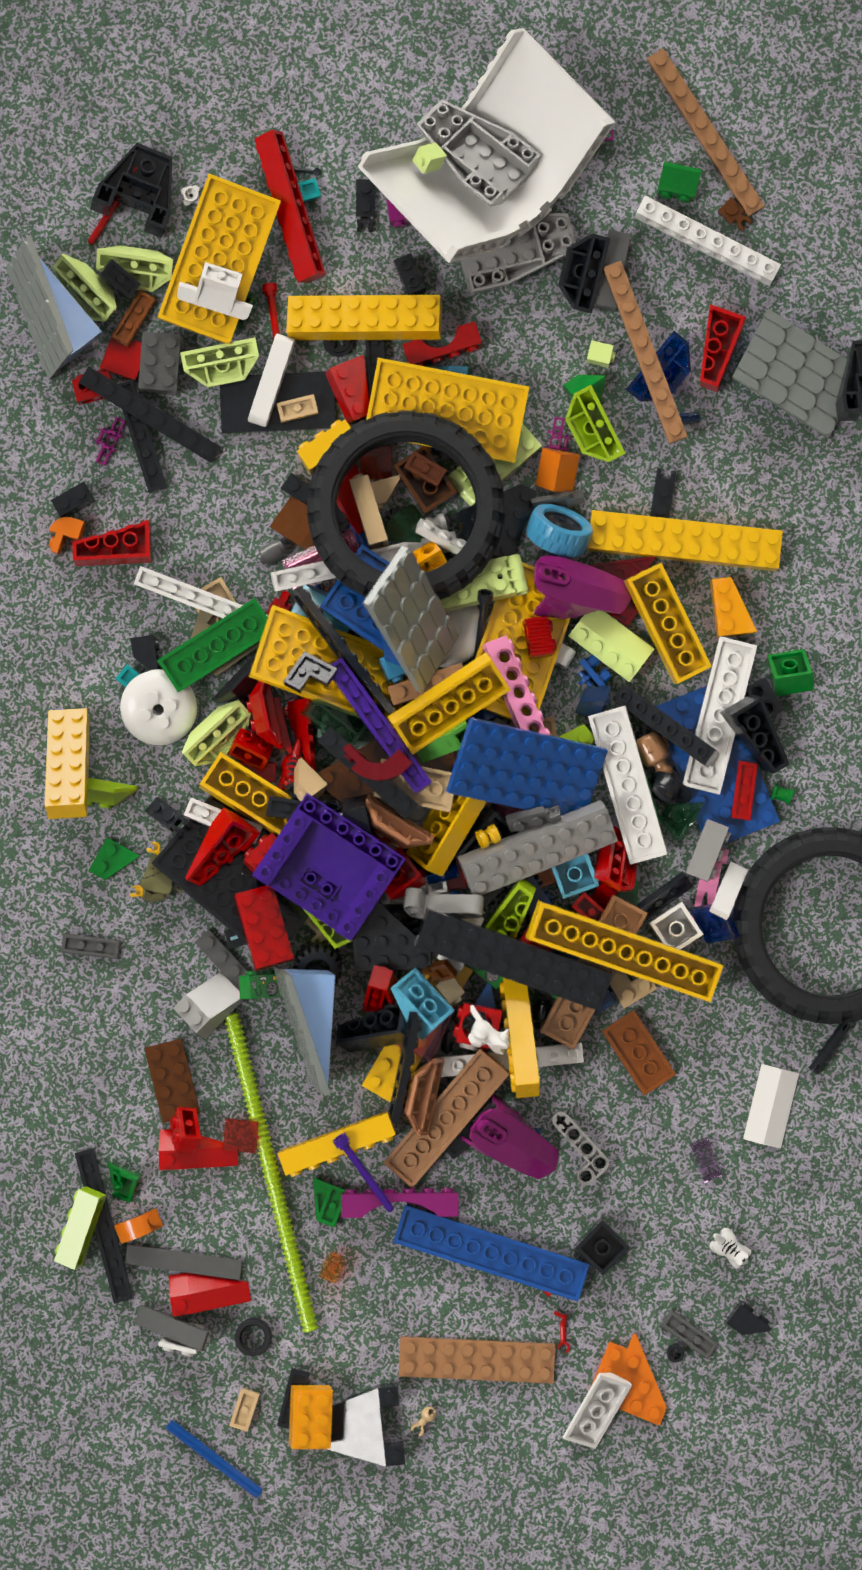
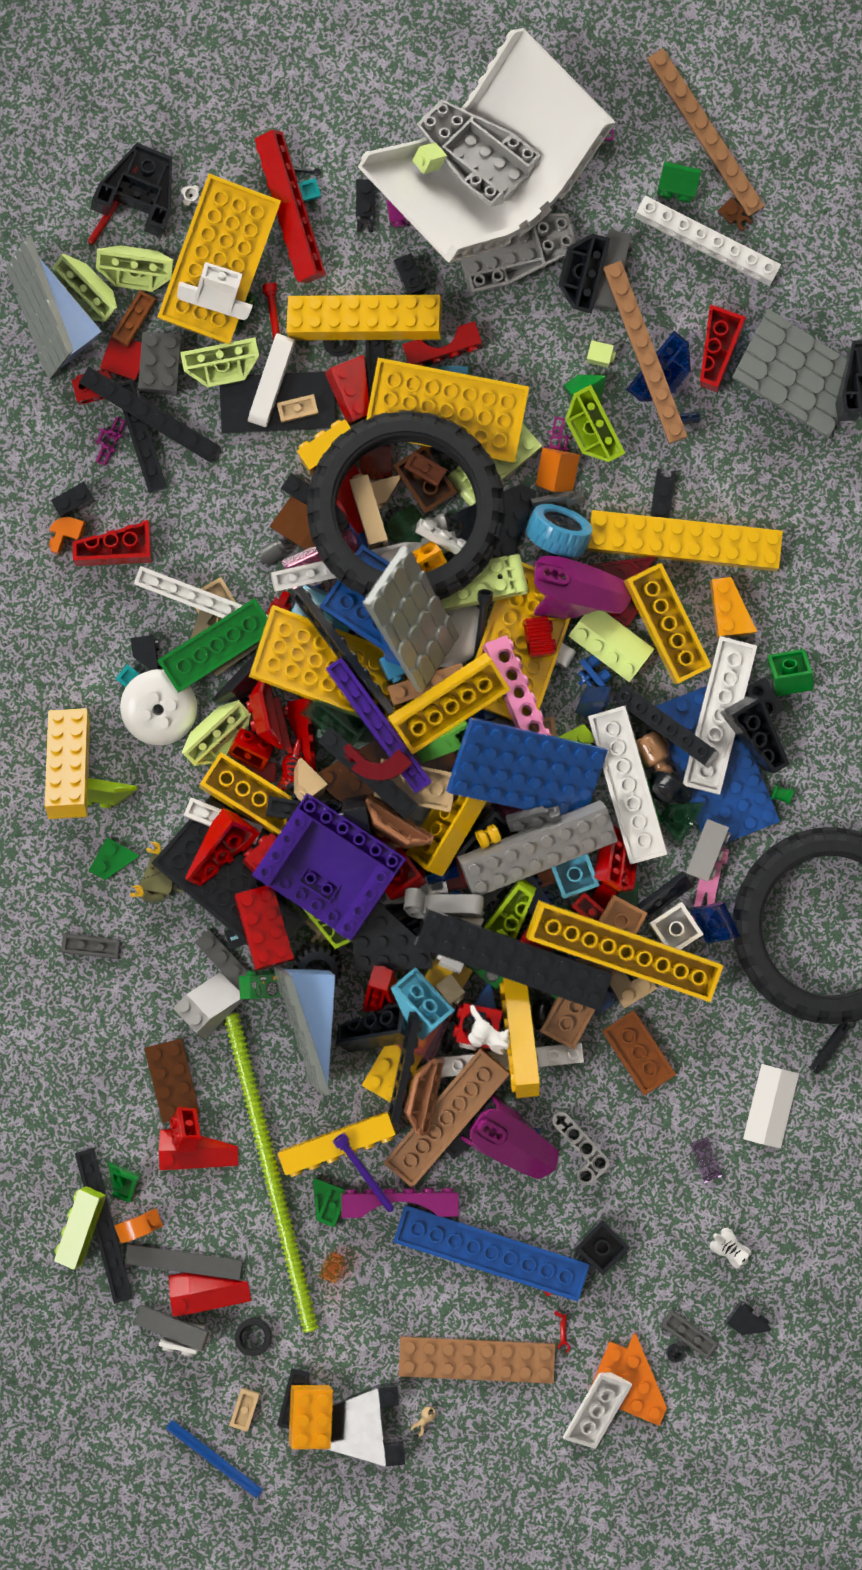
black panel [95,259,141,299] -> none
black hinge [145,797,193,837] -> none
clear red piece [222,1118,259,1154] -> none
plate [283,651,338,693] -> none
reddish brown plate [422,959,458,982] -> none
white tile [709,861,748,920] -> none
red tile [731,761,758,821] -> none

